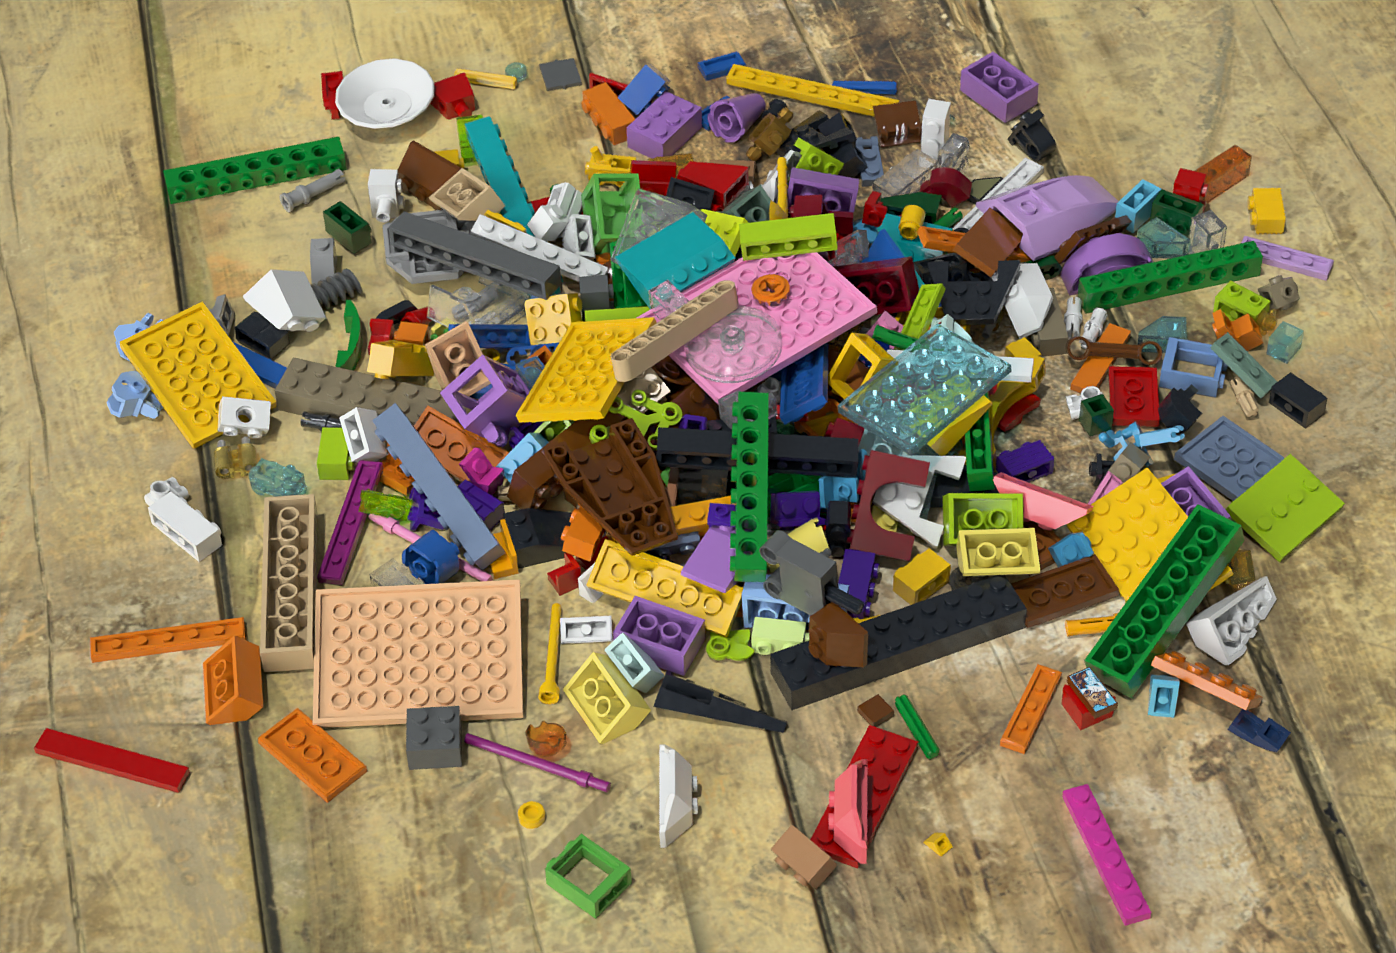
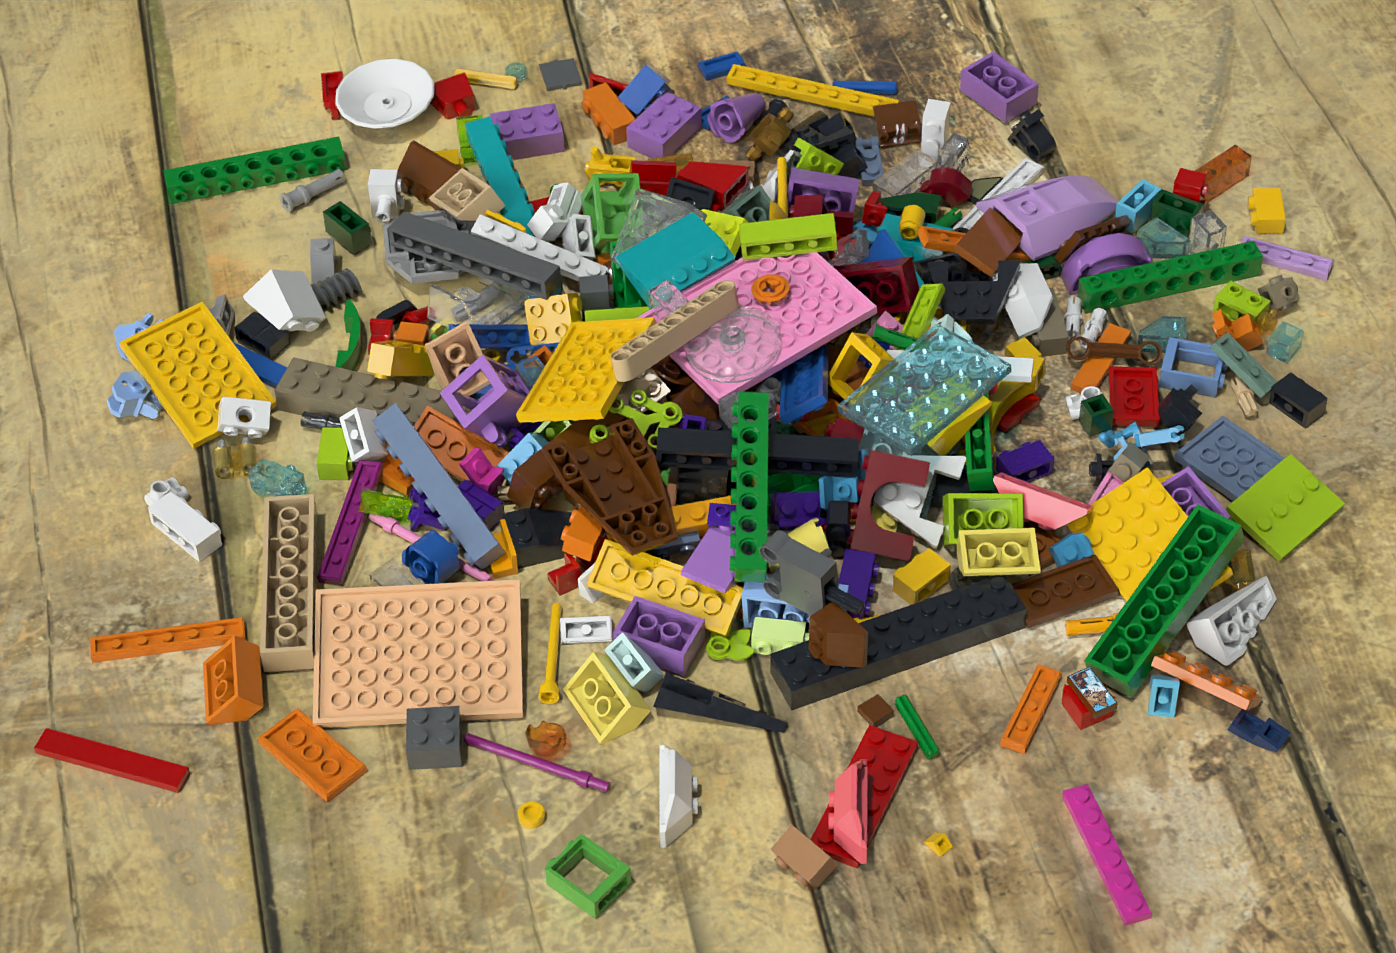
none -> medium lavender brick [490,103,565,160]

